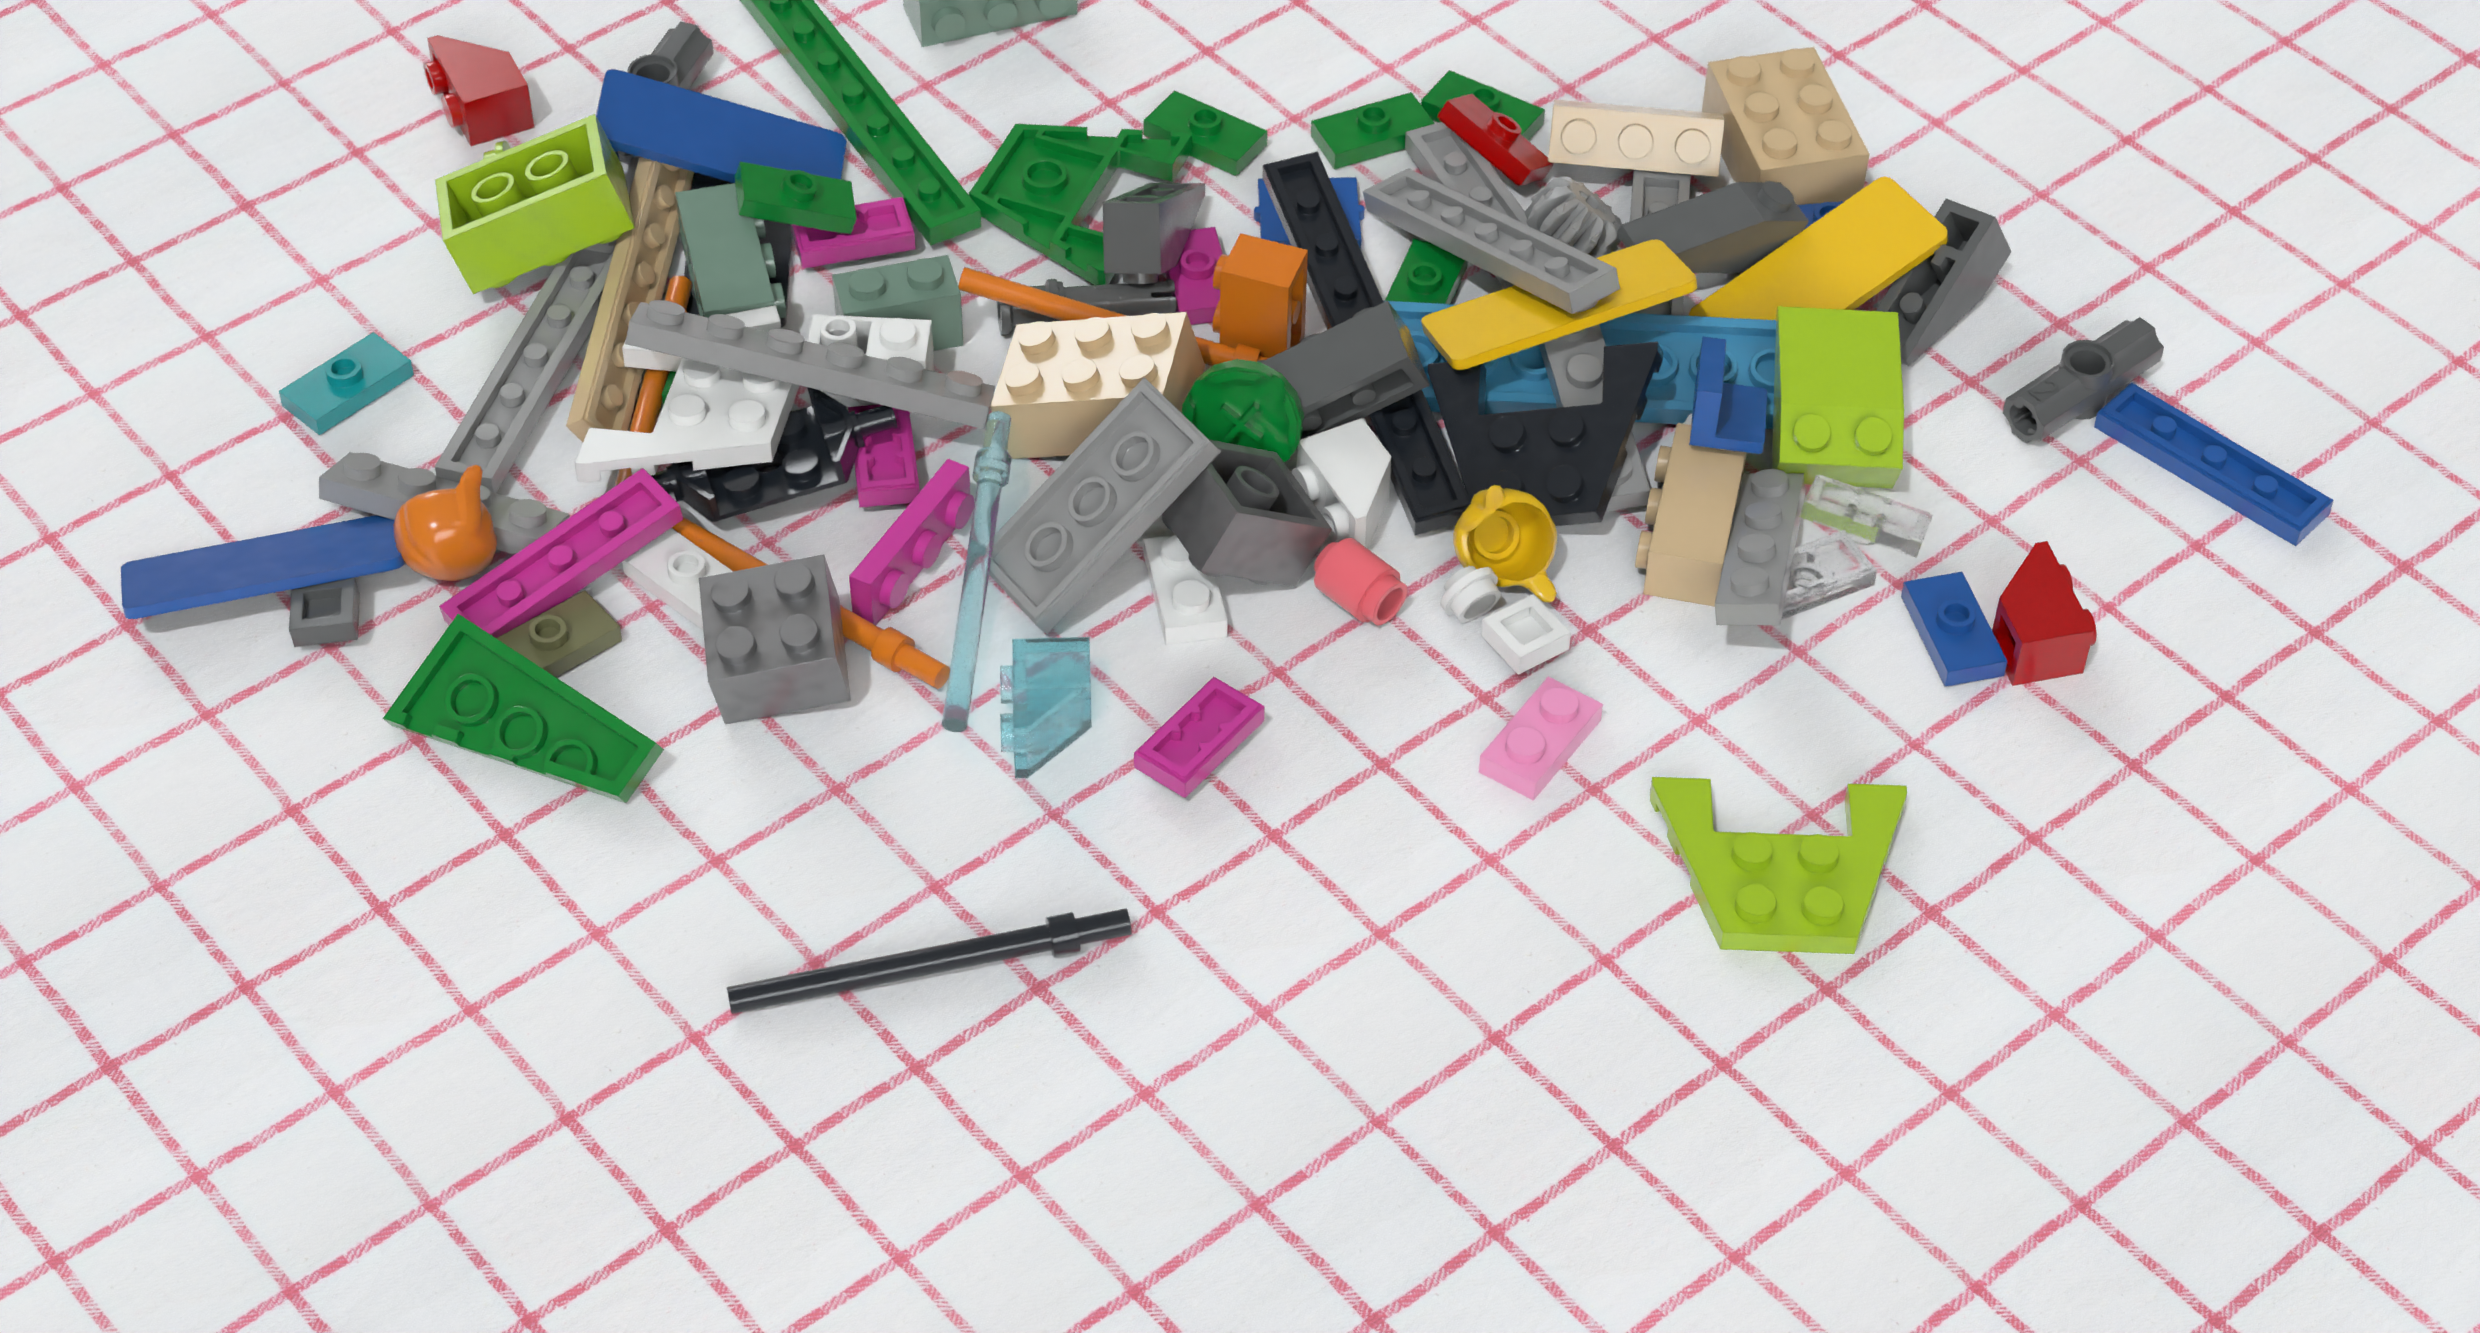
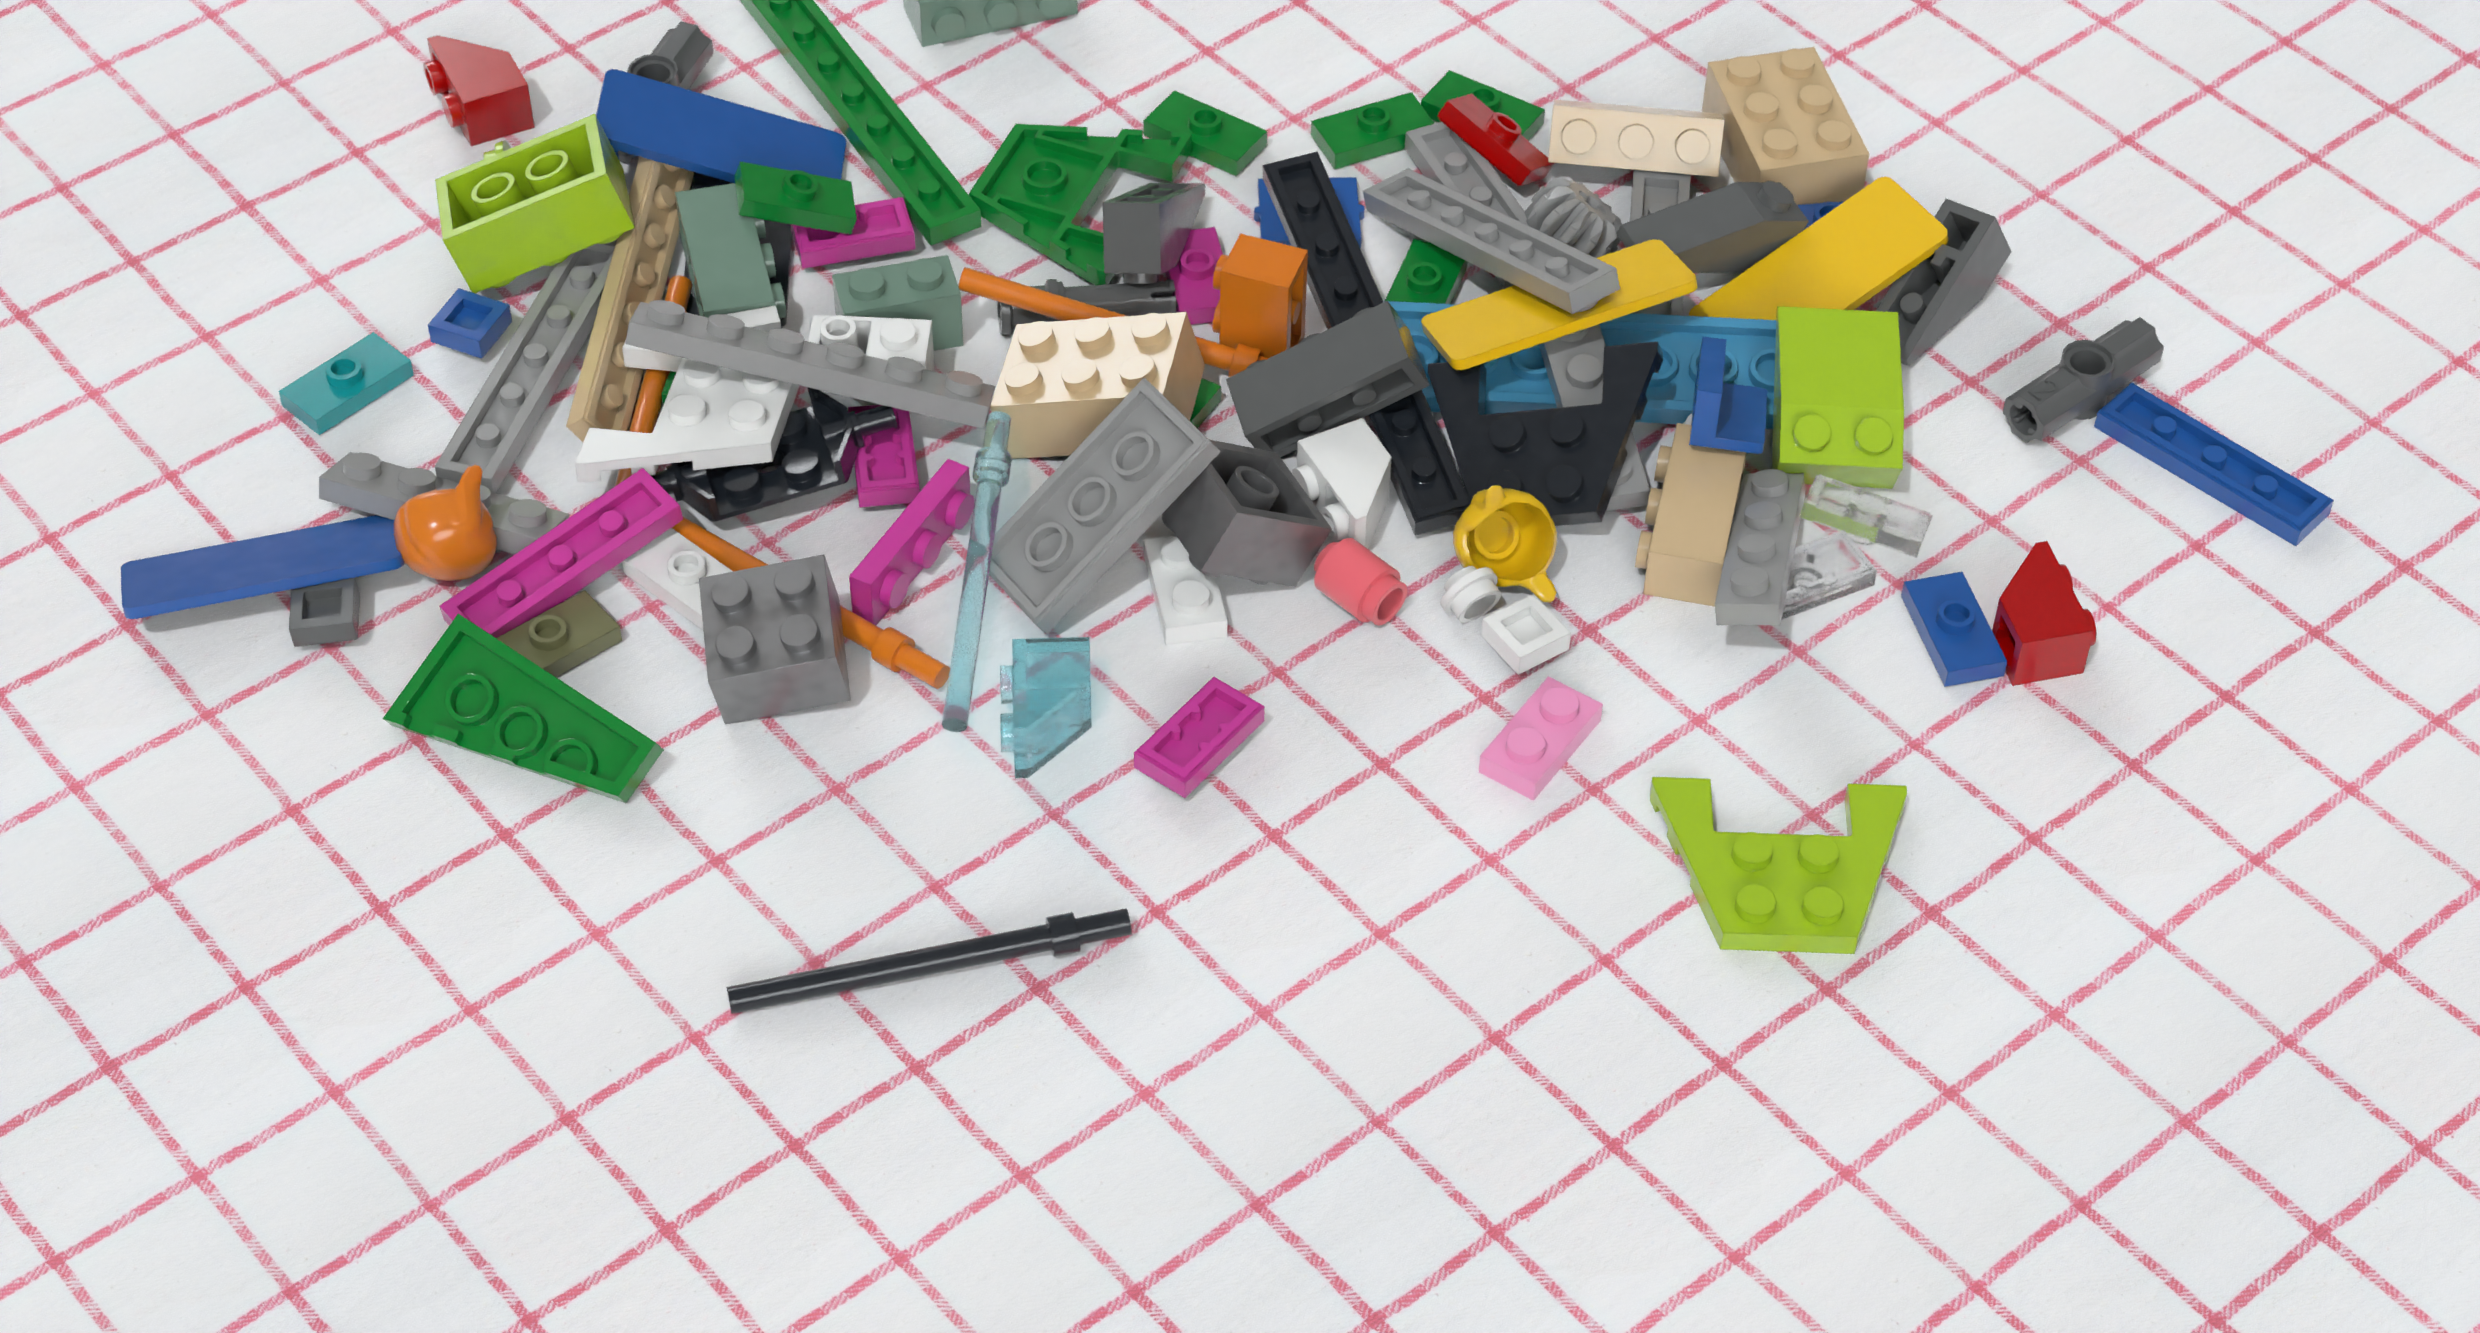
green tile [1182,359,1304,463] -> none
none -> blue plate [428,288,512,359]

